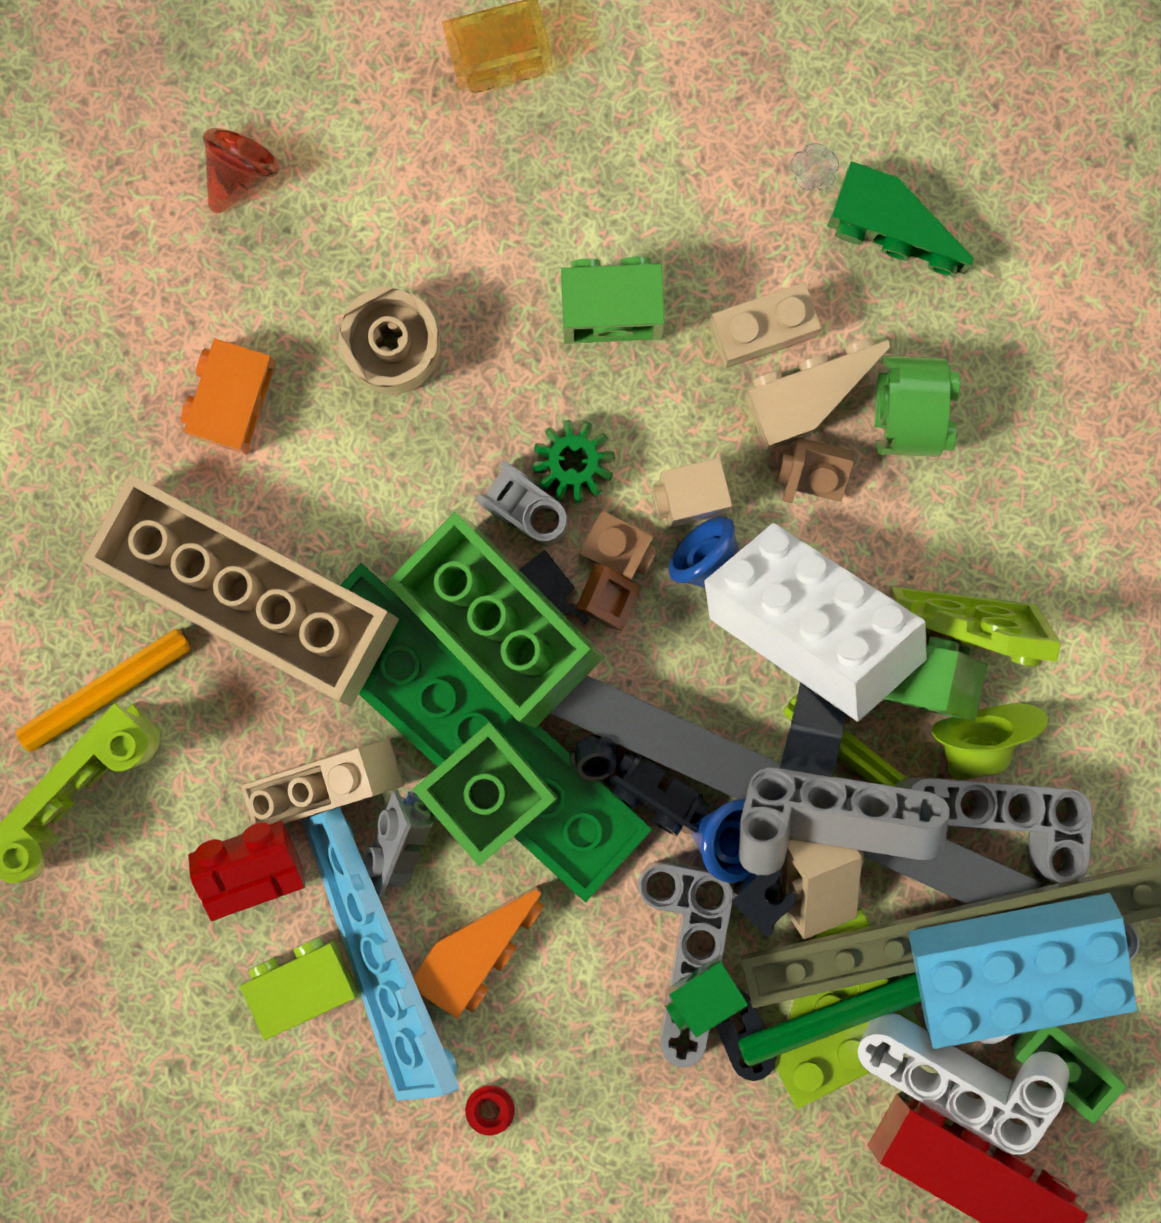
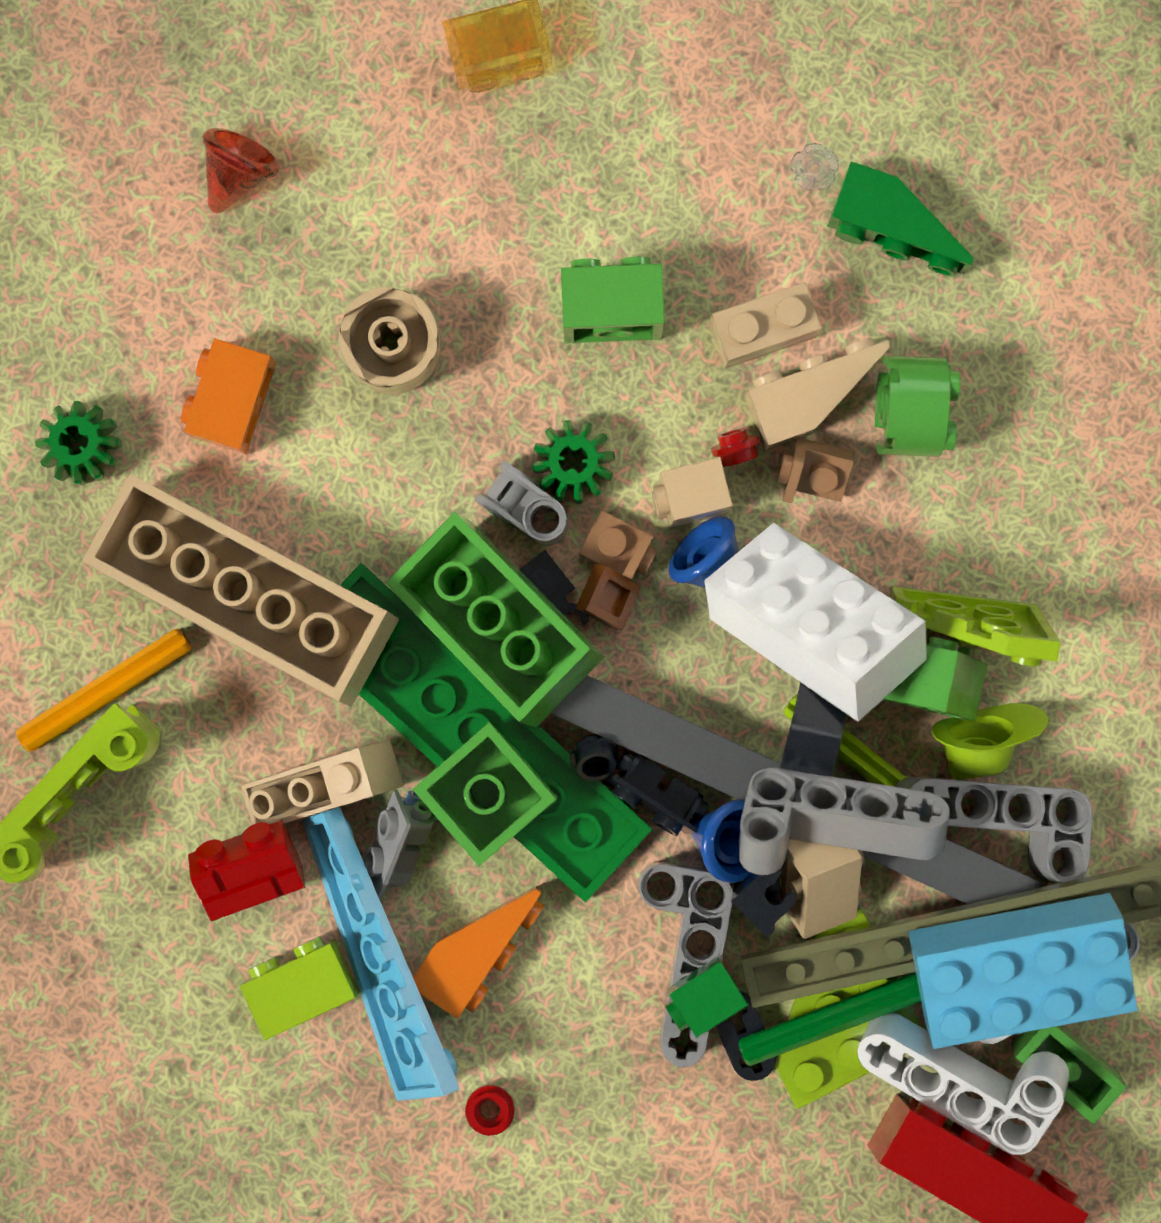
none -> green gear [35,401,122,486]
none -> red plate [711,428,760,467]

